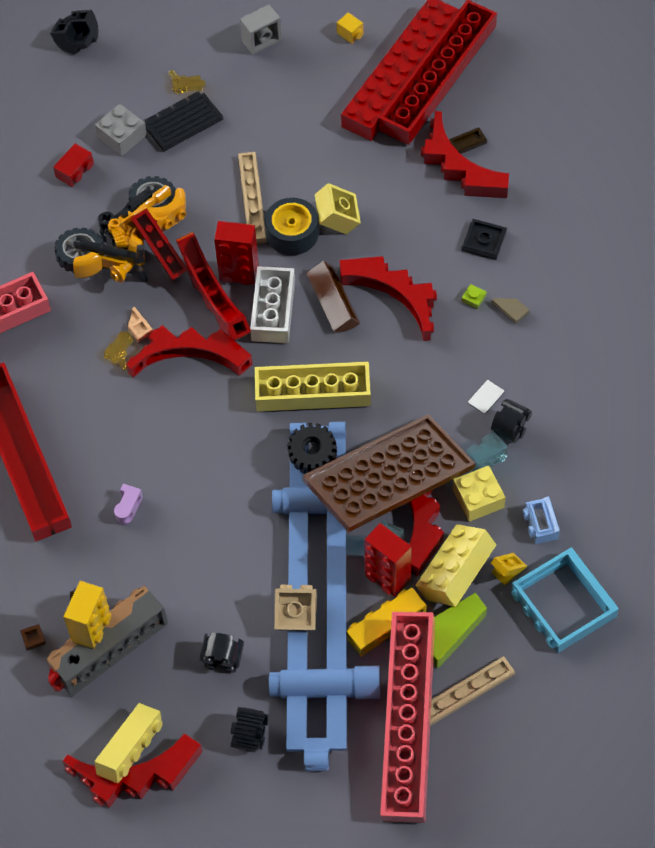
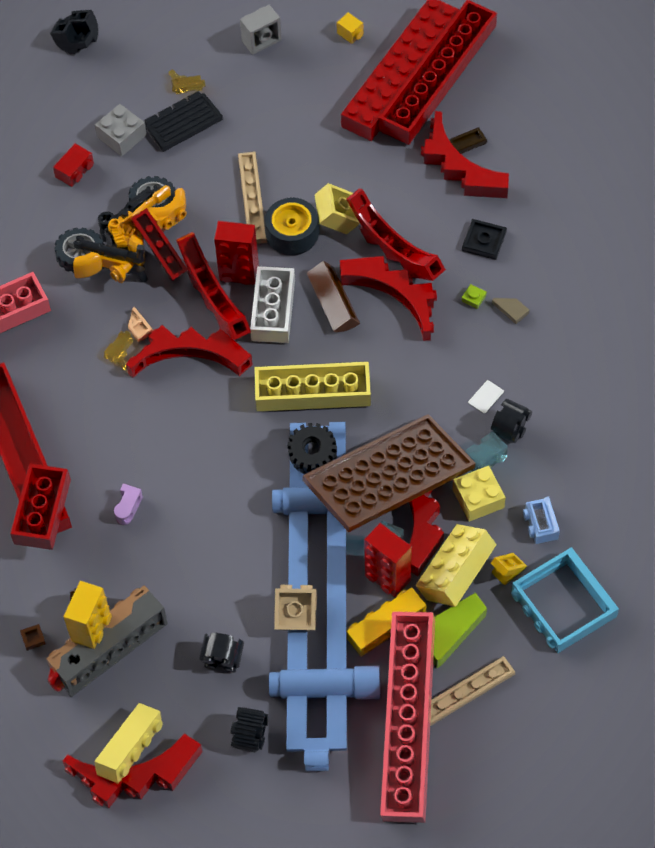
none -> red brick [10,463,71,550]
none -> red arch [346,189,446,281]

